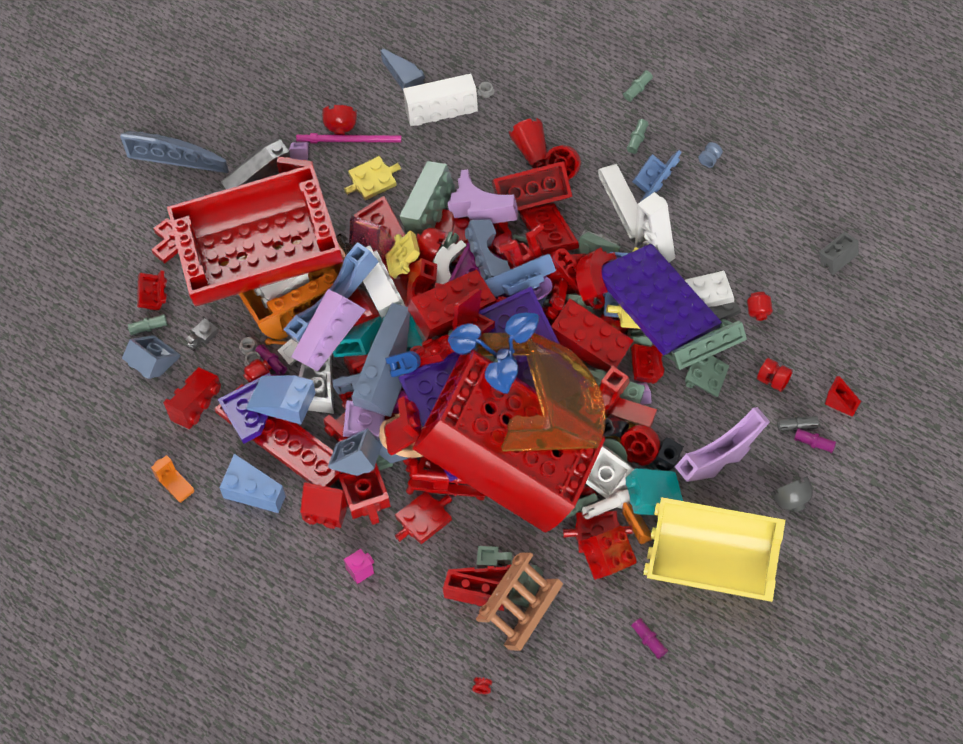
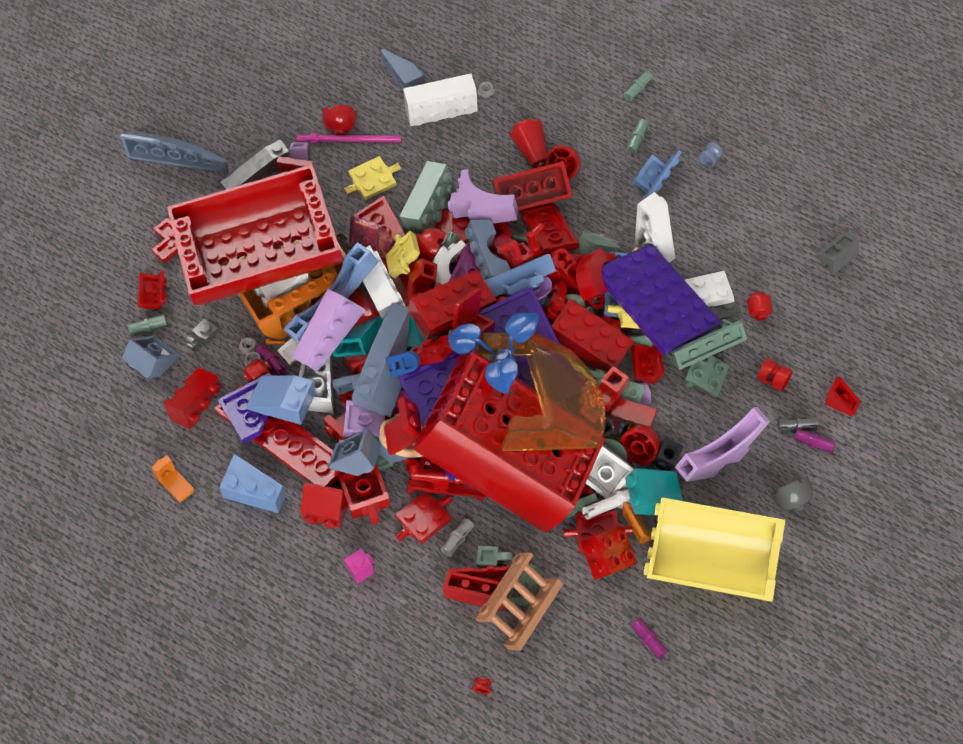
white beam [598,164,637,239] -> none
none -> light grey pin [441,518,474,557]

